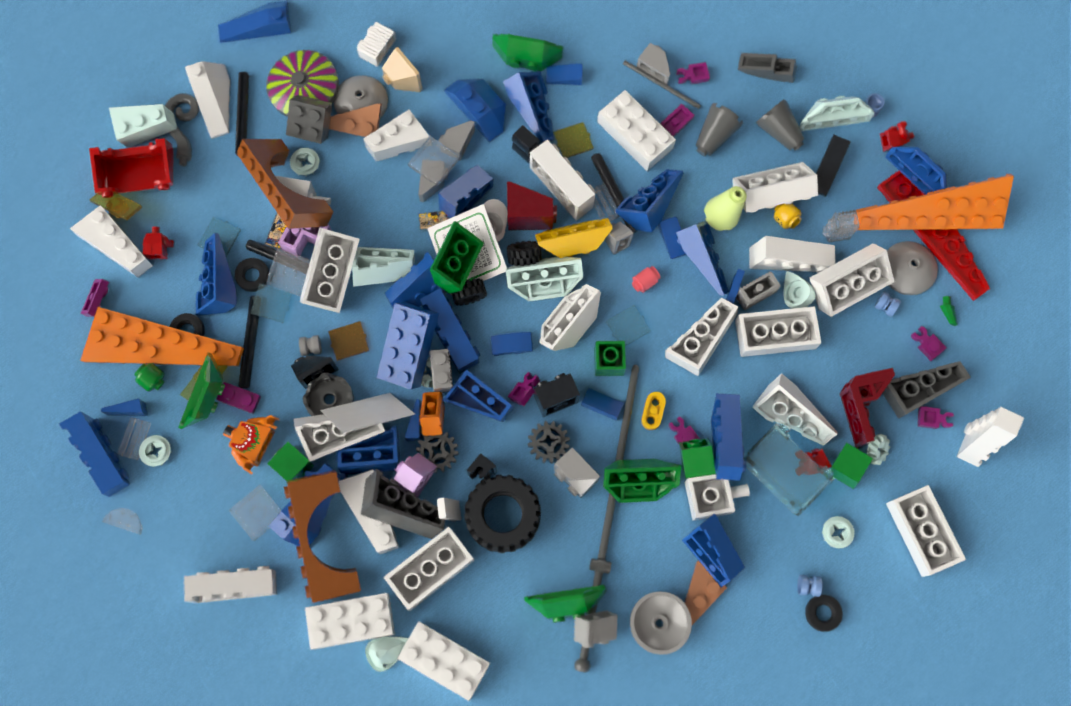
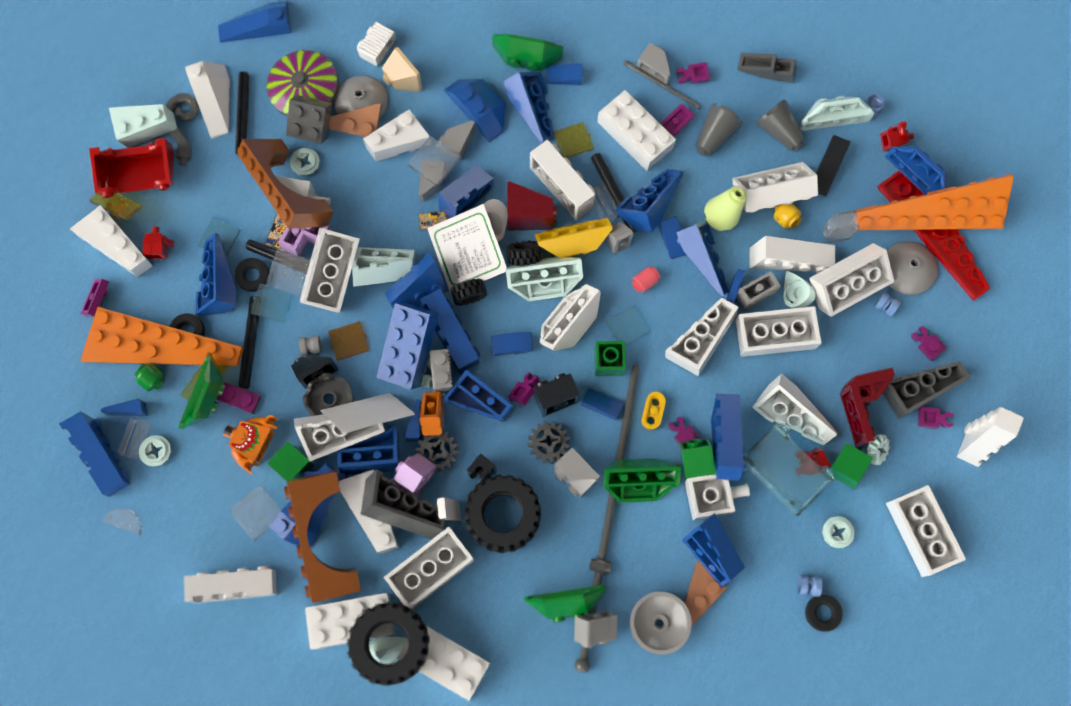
green slope [430,221,484,294] -> none
black brick [512,125,540,164] -> none
green bar [940,296,958,326] -> none
none -> black tyre [347,602,430,686]

